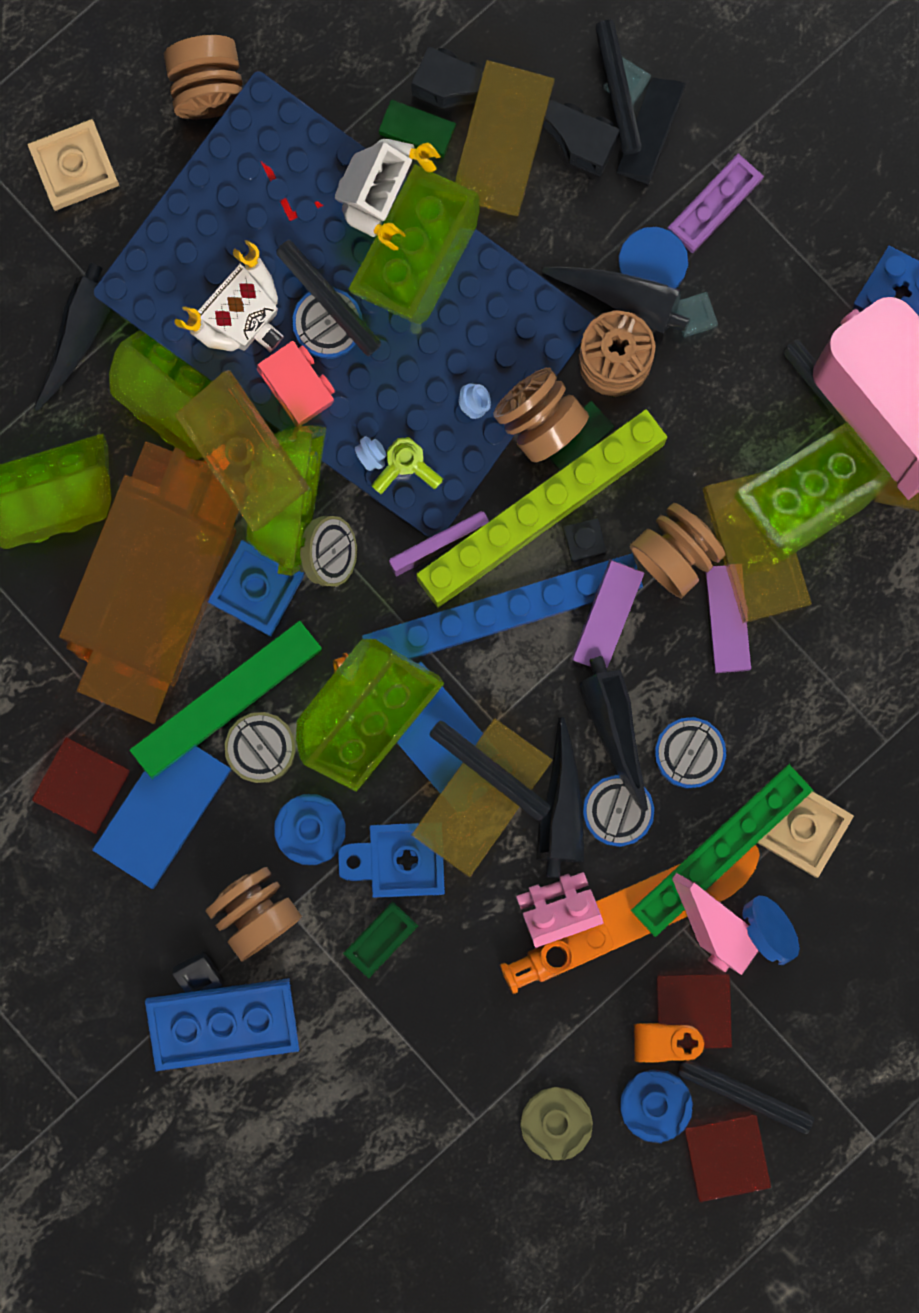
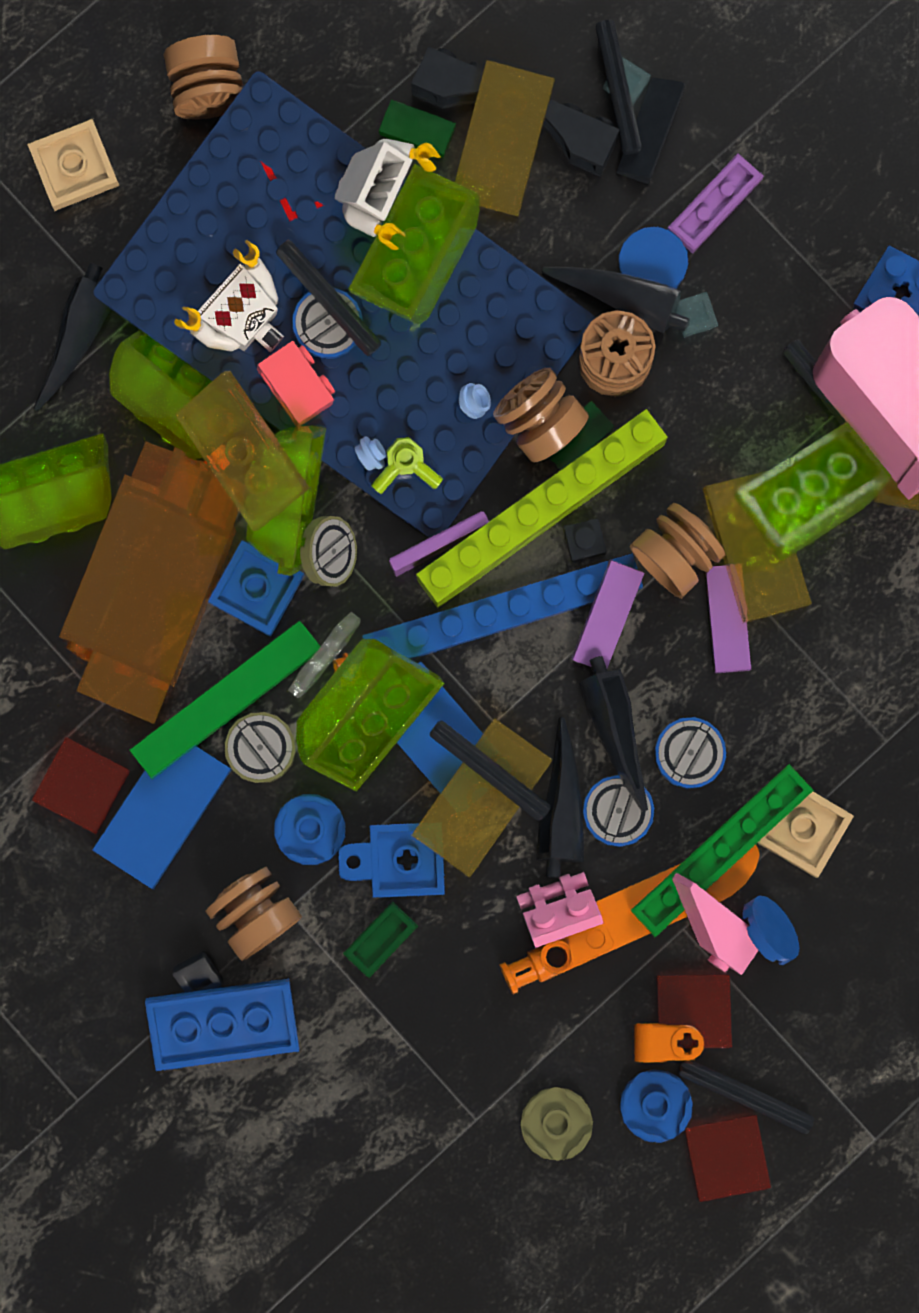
none -> clear tile [288,612,361,698]

